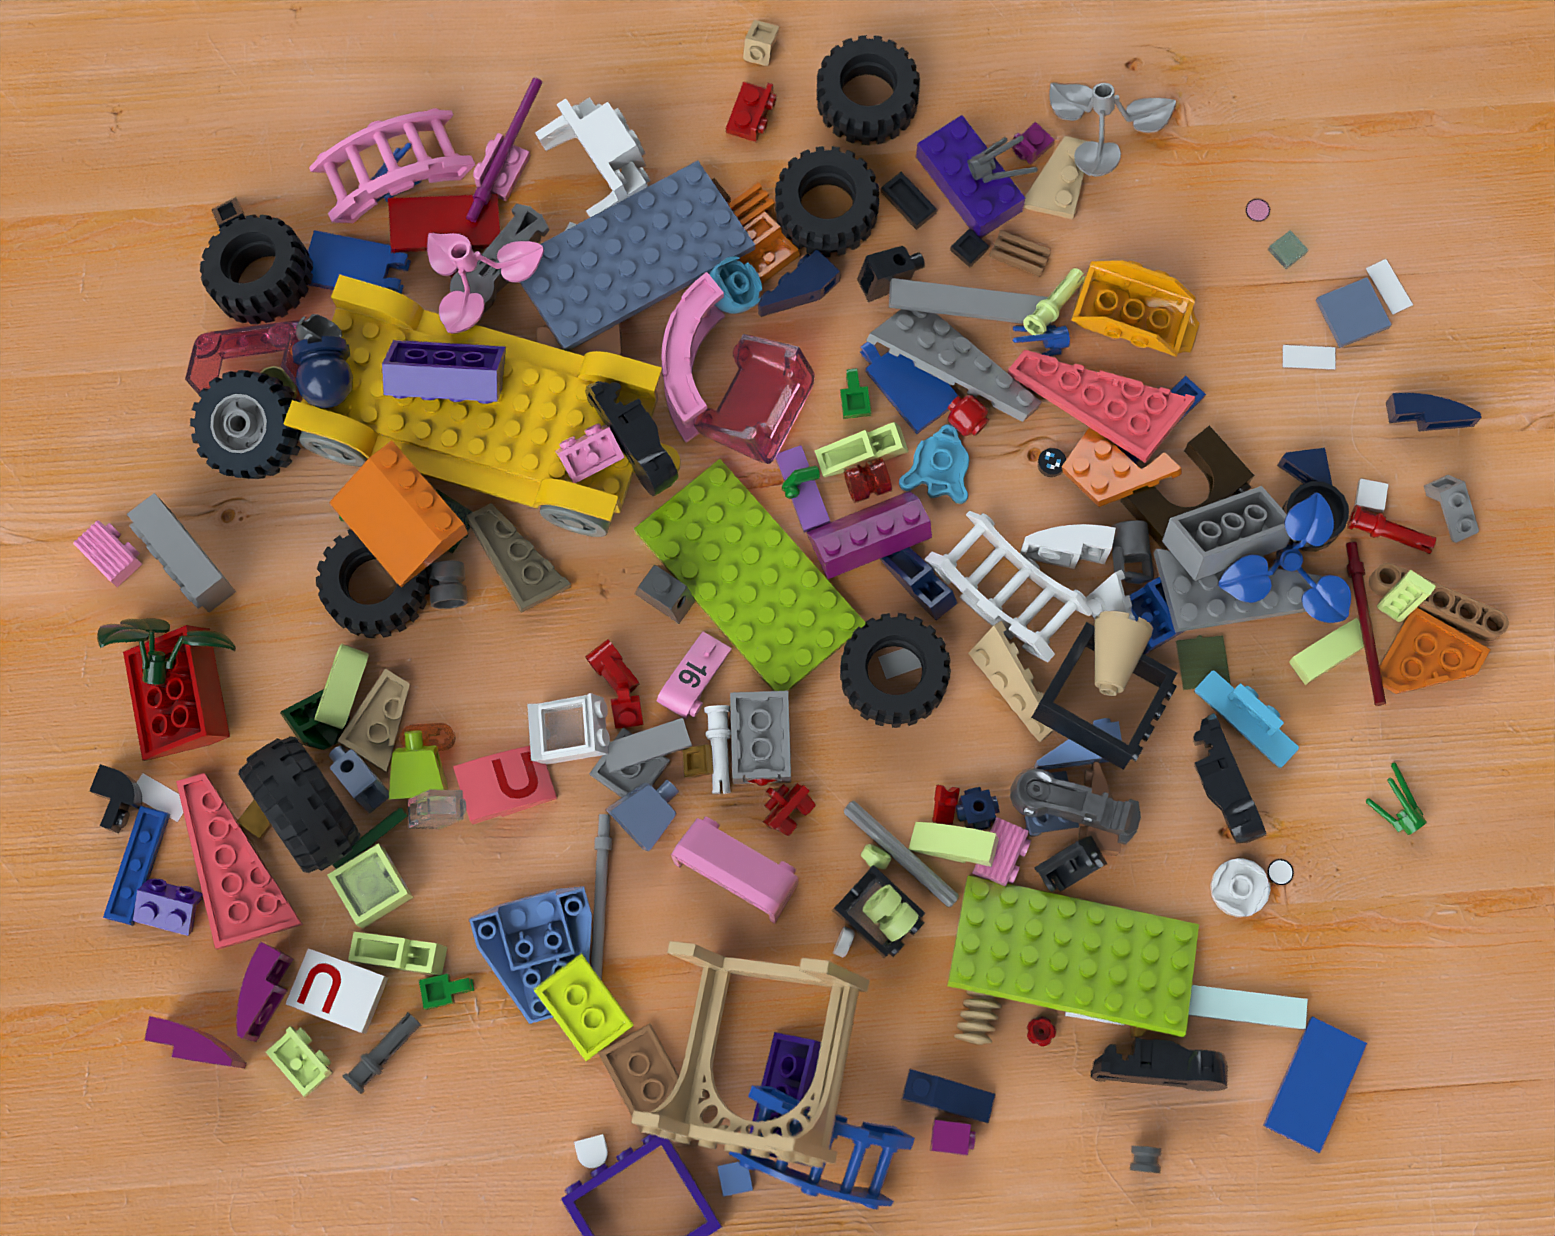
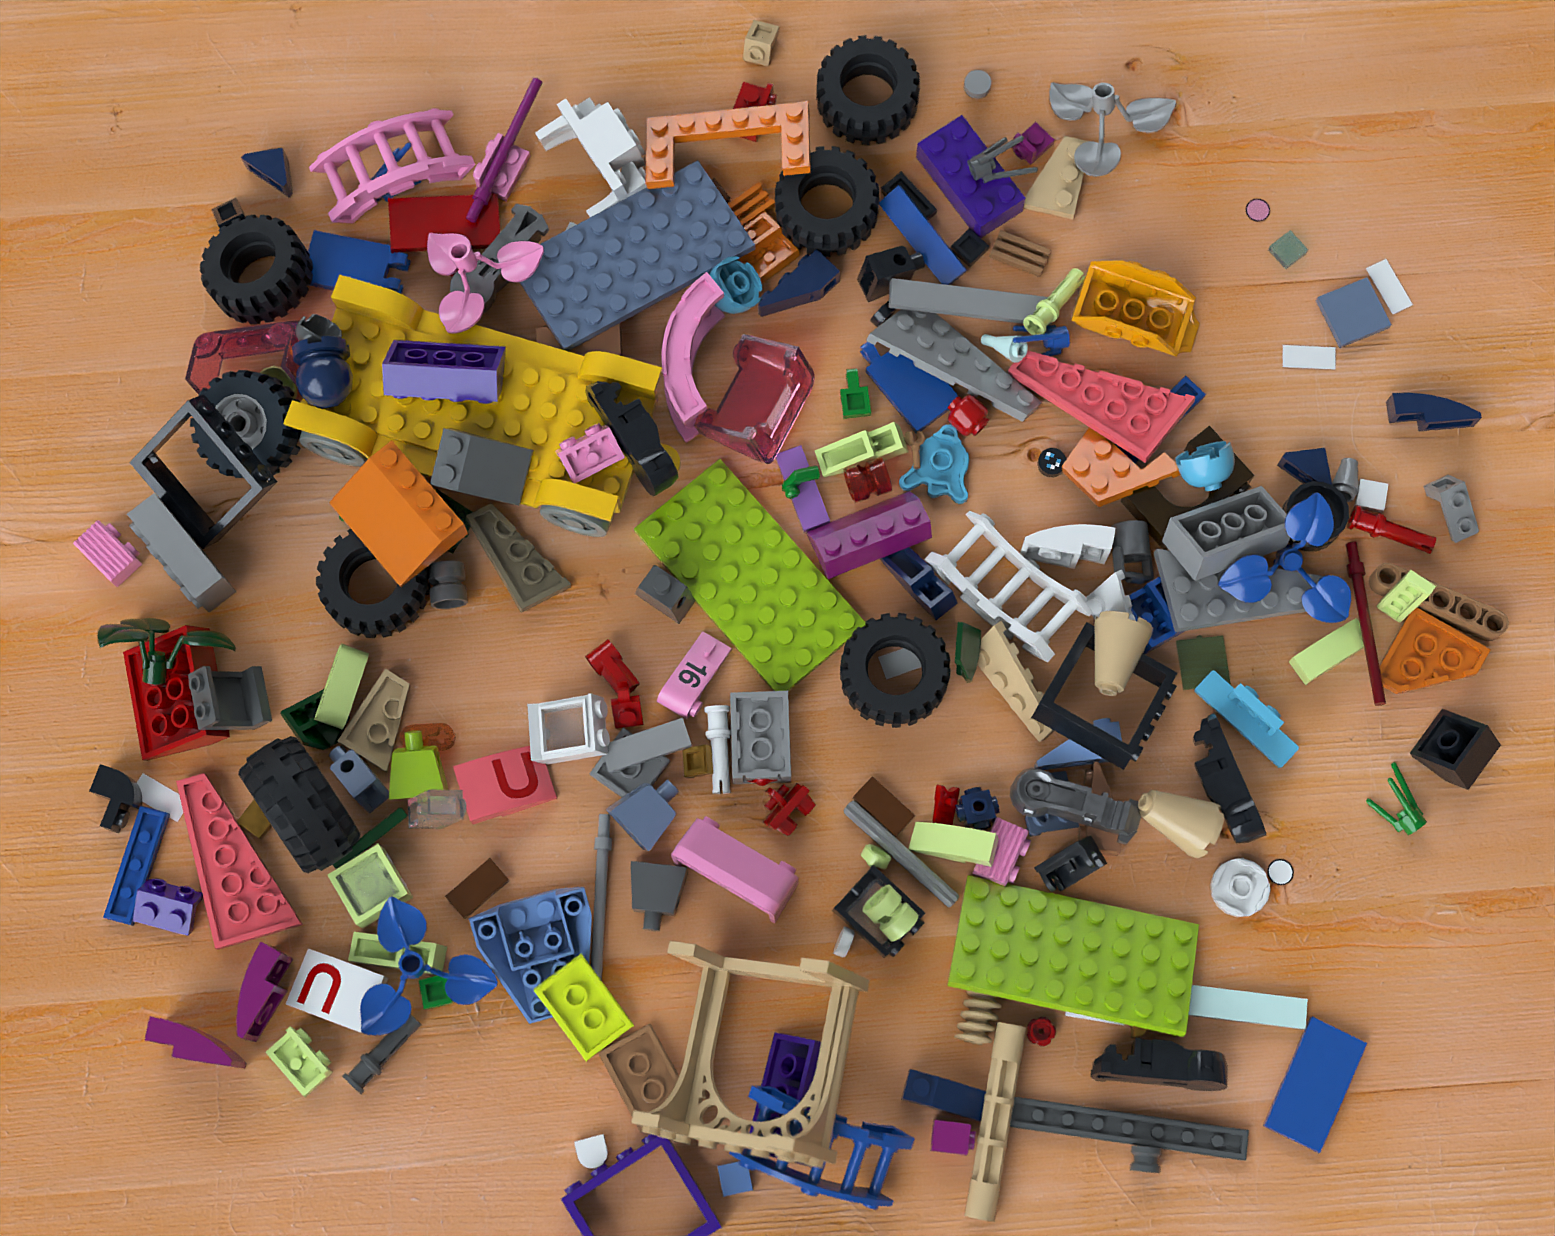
none -> black window [129,394,278,549]
none -> dark grey panel [188,666,272,730]
none -> dark blue slope [241,148,293,198]
none -> blue plant [360,897,498,1035]
none -> dark grey slope [430,428,534,506]
none -> reddish brown tile [445,858,510,919]
none -> dark grey torso [630,861,688,931]
none -> orange plate [645,101,811,189]
none -> reddish brown tile [853,776,915,838]
none -> black tile [870,301,896,327]
none -> blue tile [879,185,968,285]
none -> medium nougat hand [904,431,925,469]
none -> dark green slope [955,622,981,683]
none -> light grey tile [964,70,991,99]
none -> tan piece [965,1022,1027,1222]
none -> light aqua cone [981,334,1028,363]
none -> dark grey tile [1010,1097,1249,1161]
none -> tan cone [1138,790,1224,858]
none -> medium azure cylinder [1175,441,1235,491]
none -> light grey cone [1332,458,1359,502]
none -> black slope [1410,709,1501,790]

